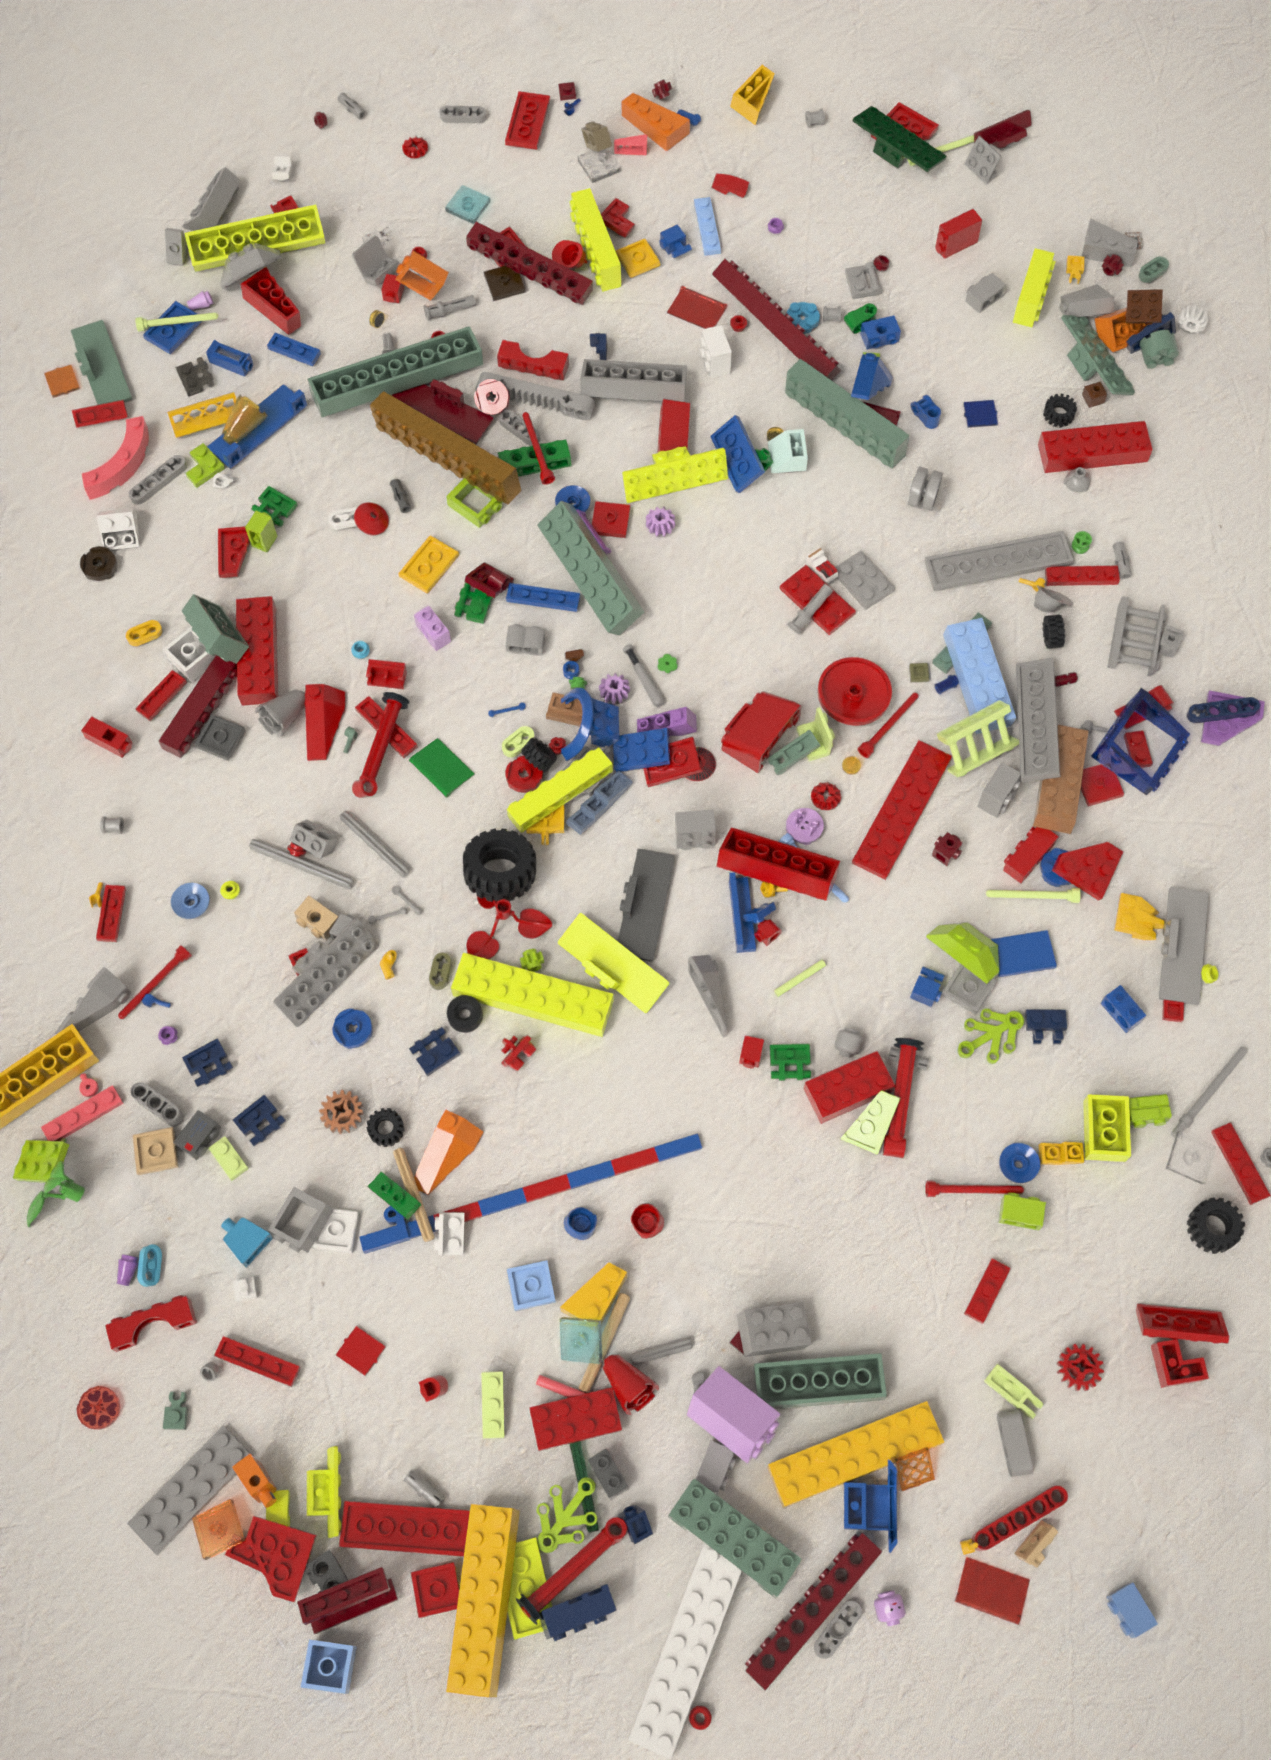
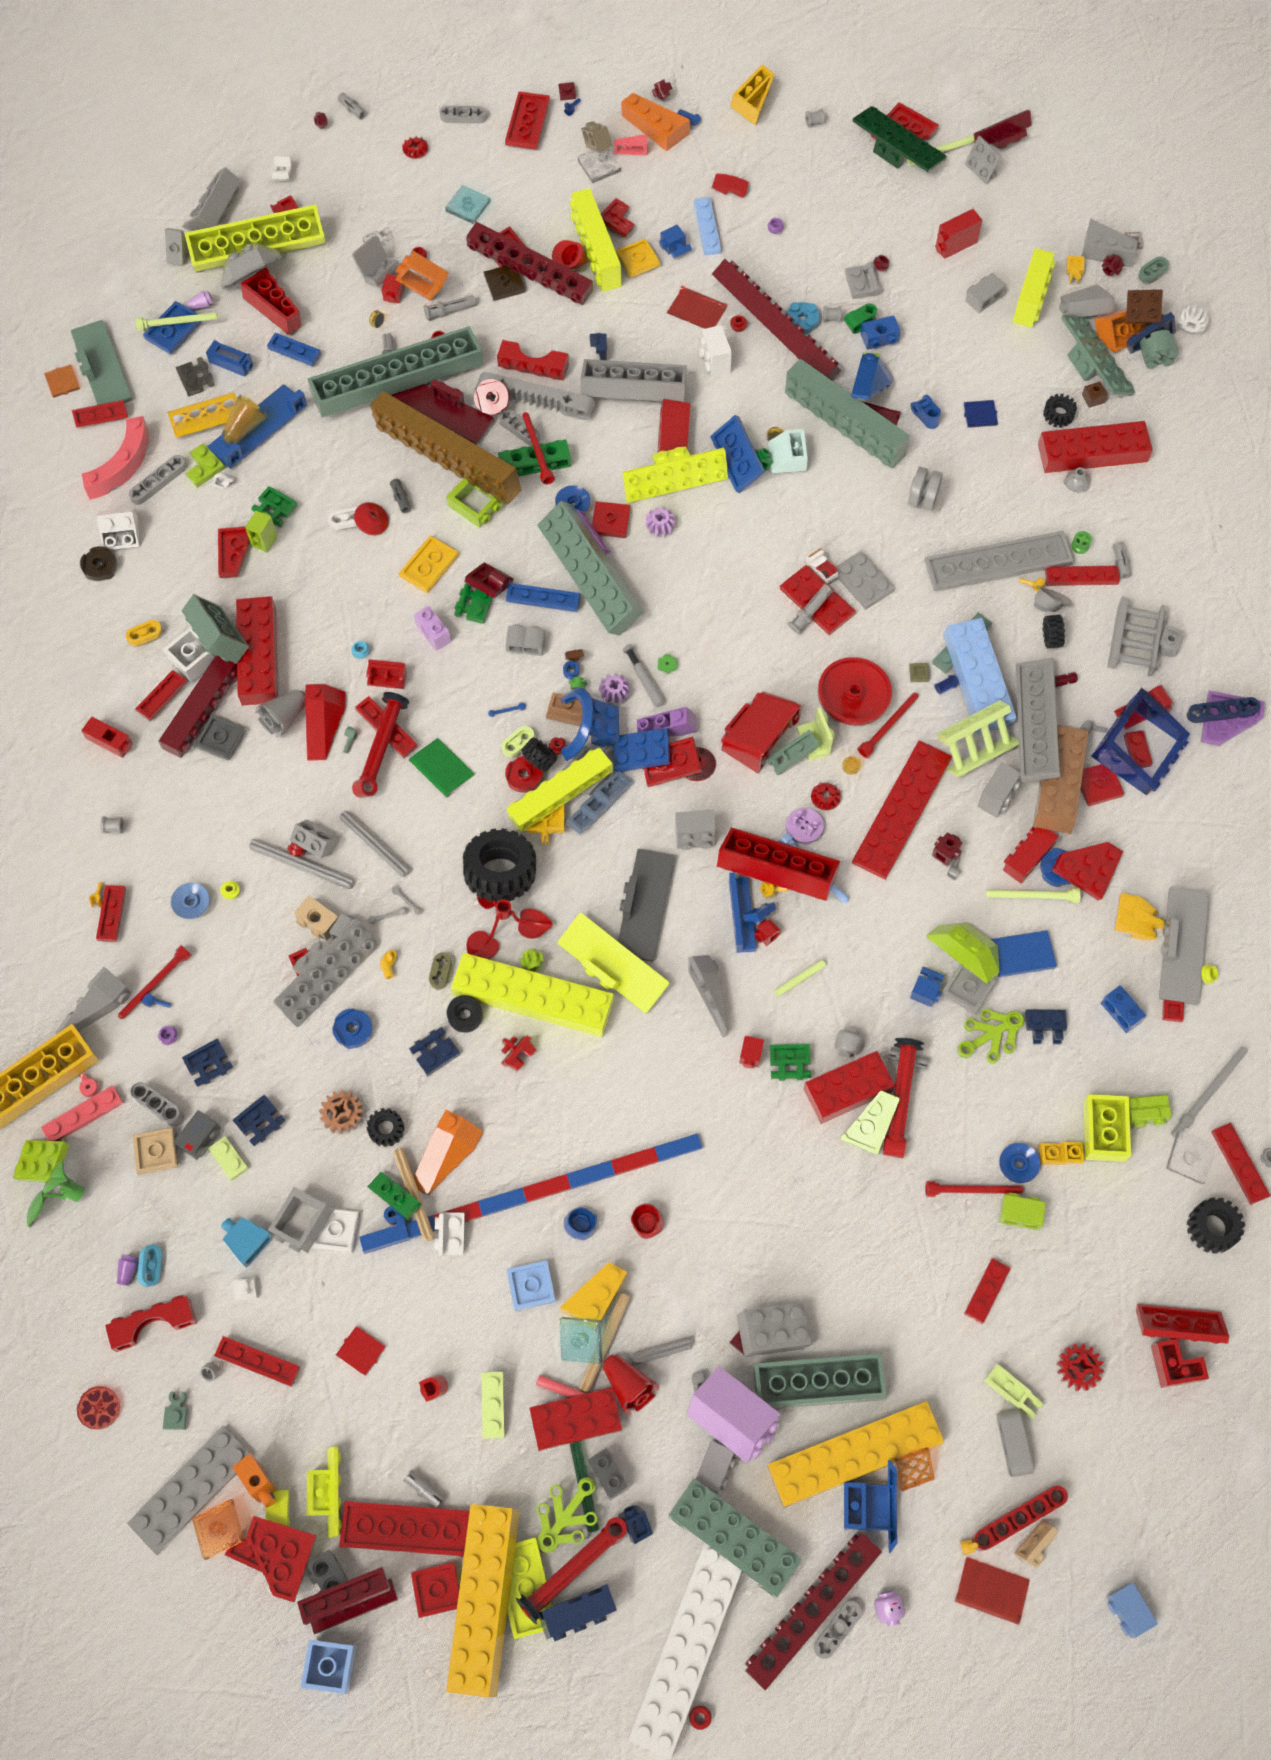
none -> light grey hand [947,855,961,880]

